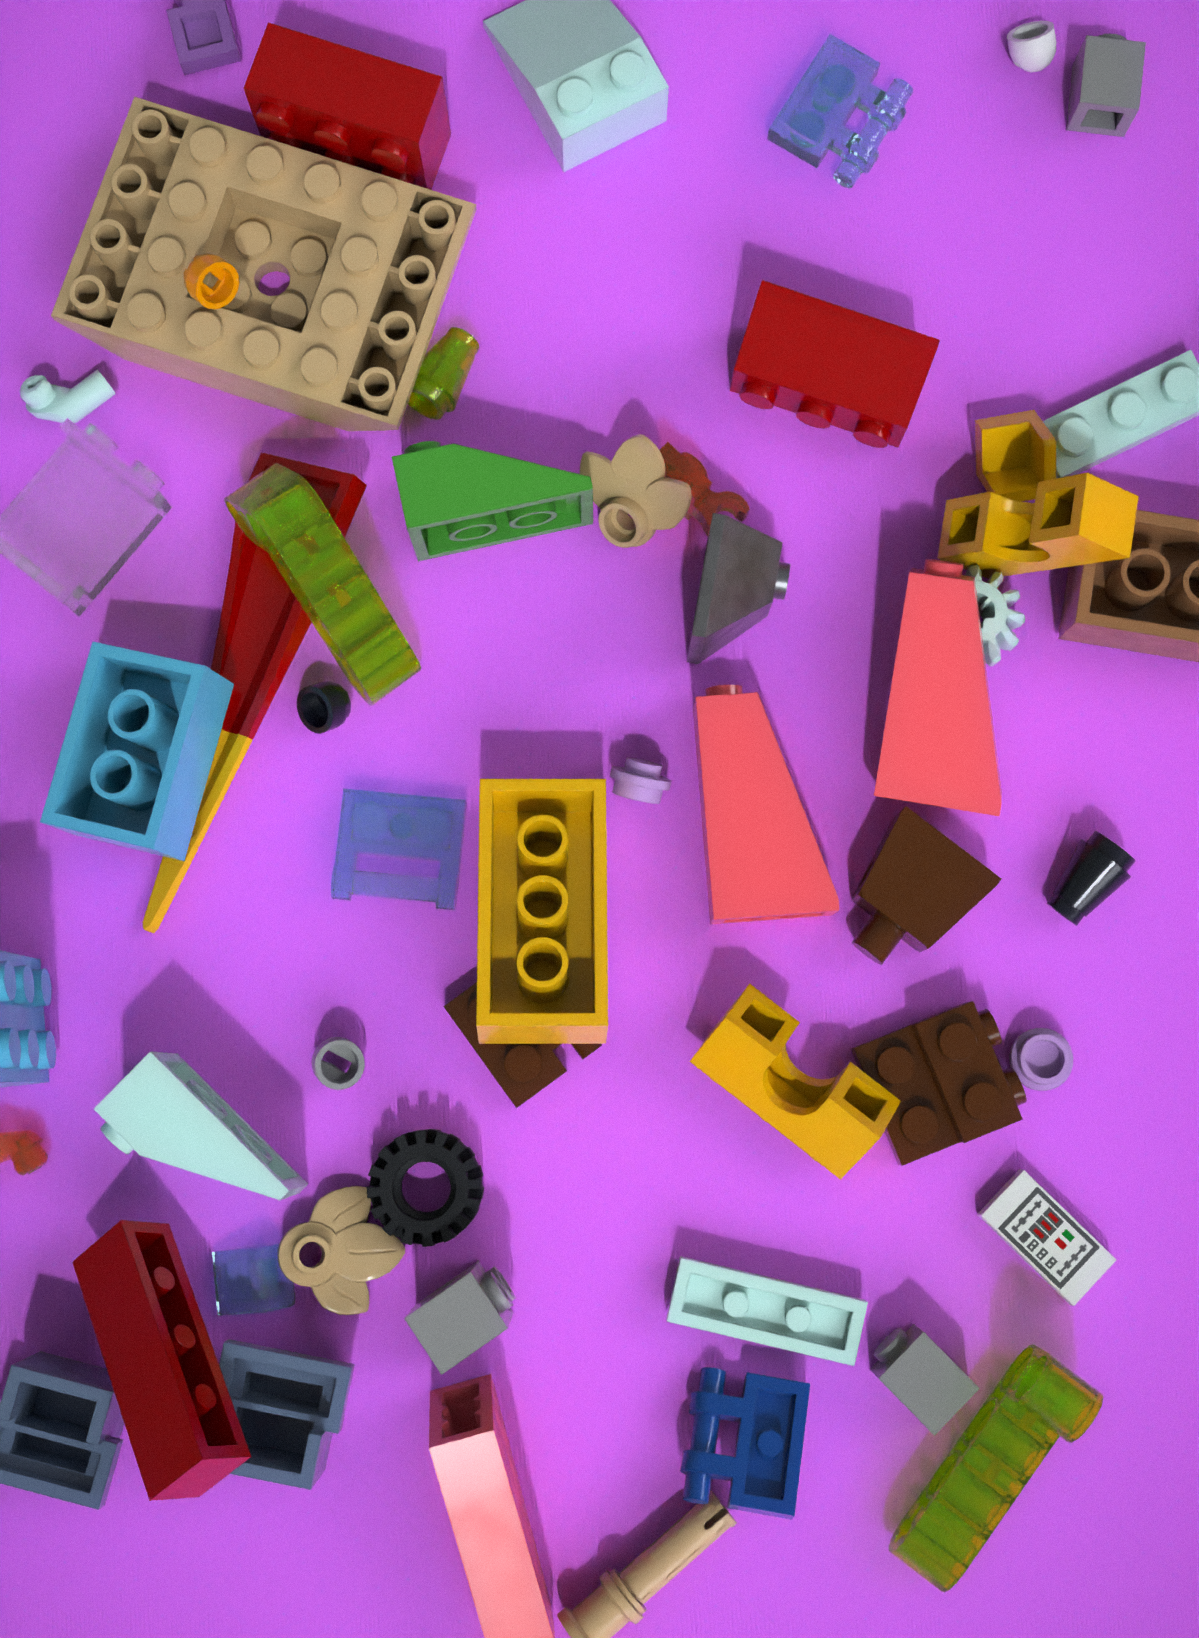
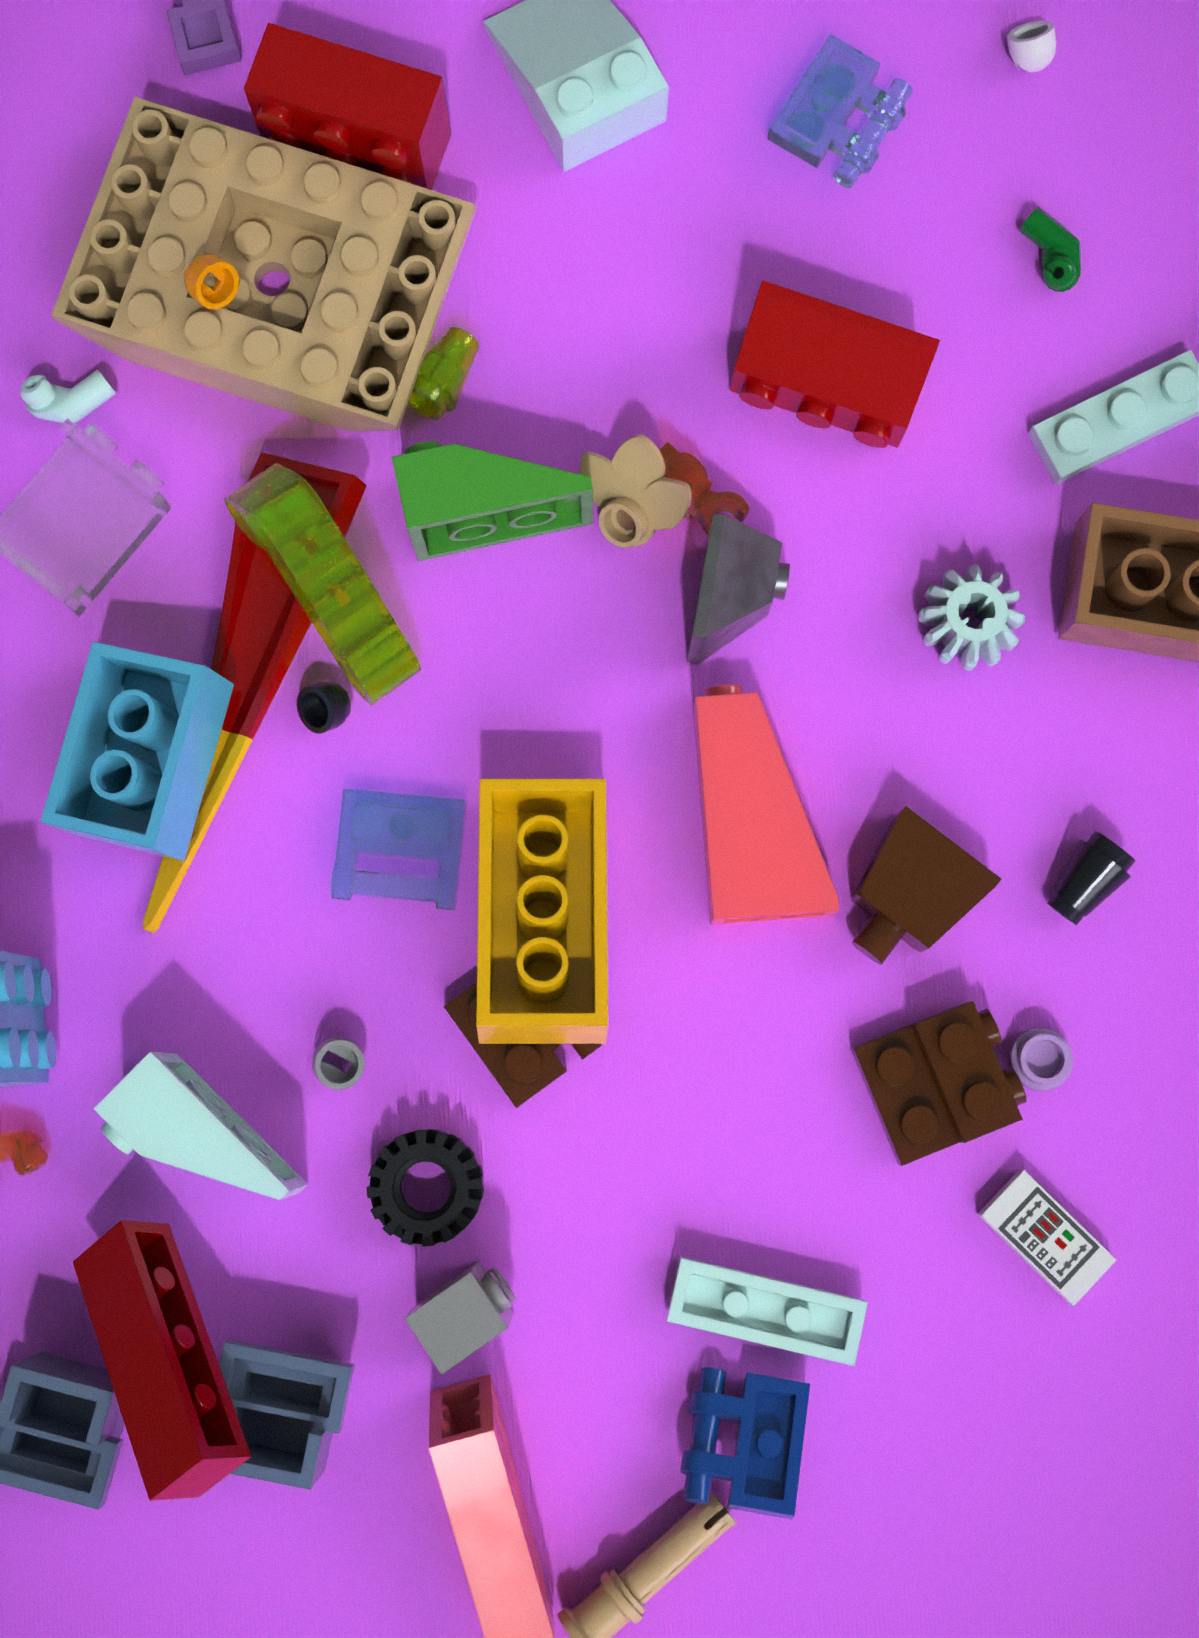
clear light blue slope [212,1243,295,1316] -> none
tan plate [277,1186,405,1315] -> none
lavender plate [610,757,672,804] -> none
yellow arch [689,984,901,1180] -> none
light grey brick [870,1324,980,1436] -> none
coral slope [874,559,1002,816] -> none
clear neon green beam [888,1345,1104,1593] -> none
yellow arch [937,473,1139,579] -> none
yellow panel [975,410,1056,502] -> none
light grey brick [1066,34,1146,137] -> none
none -> green arm [1019,207,1081,292]

